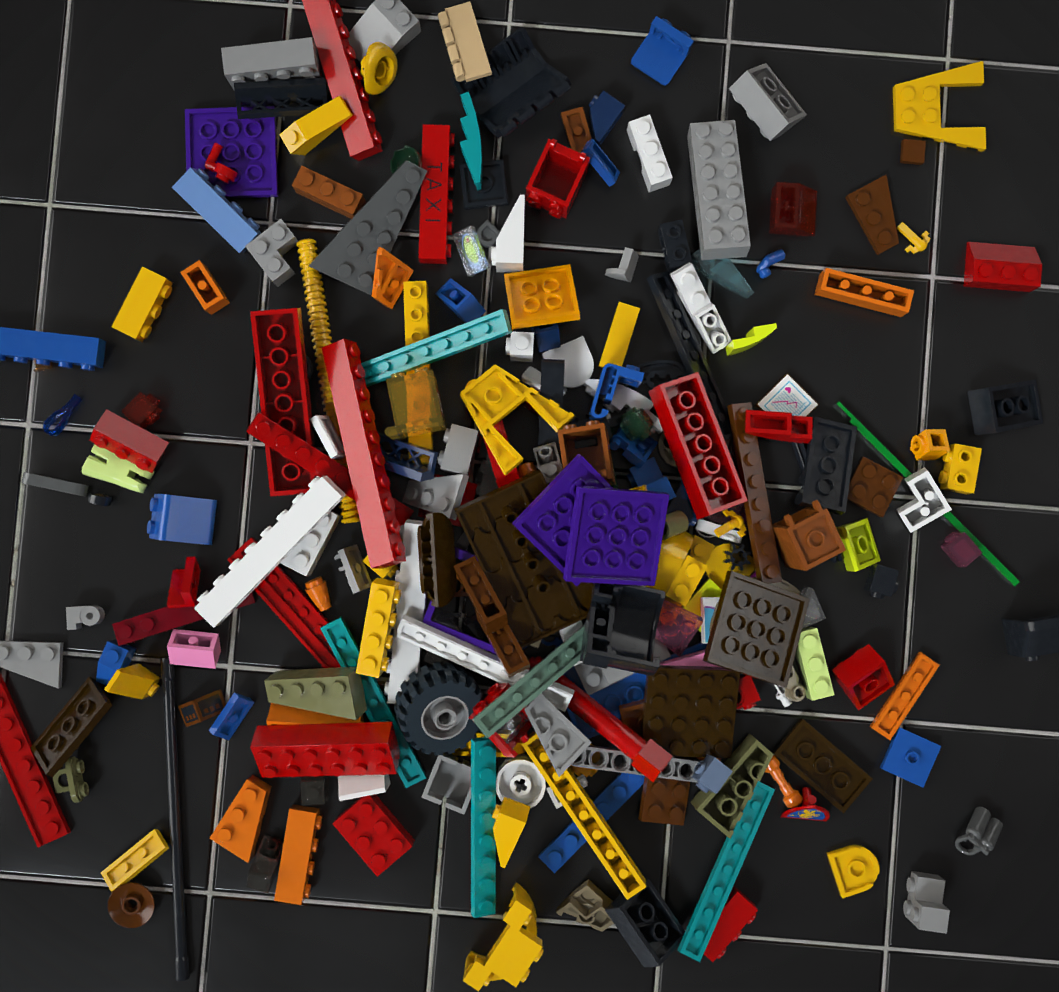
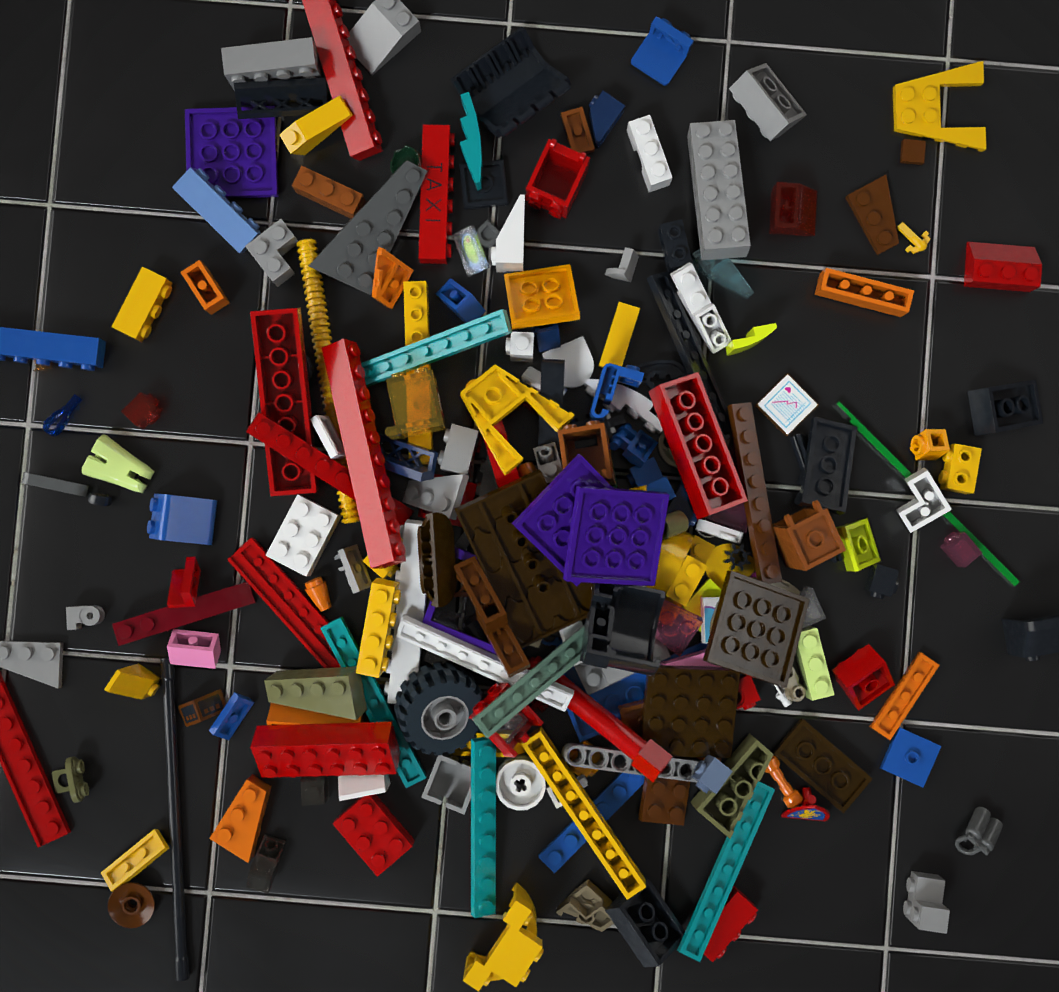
dark brown plate [30,677,112,777] -> none
red brick [89,409,169,473] -> none
blue slope [96,639,137,686] -> none
white brick [194,475,346,628] -> none
red plate [205,143,238,184] -> none
orange brick [274,804,322,905] -> none
yellow hat [360,42,398,95] -> none
tan windscreen [438,1,492,82] -> none
yellow slope [492,796,530,868] -> none
light grey wing [524,693,592,777] -> none
blue tile [581,139,620,187] -> none
clear green head [620,407,654,442] -> none
yellow piece [714,509,747,538] -> none
red slope [745,410,813,444] -> none
blue arm [756,249,785,279] -> none
yellow tile [827,845,880,898] -> none
reddish brown plate [847,456,903,517] -> none

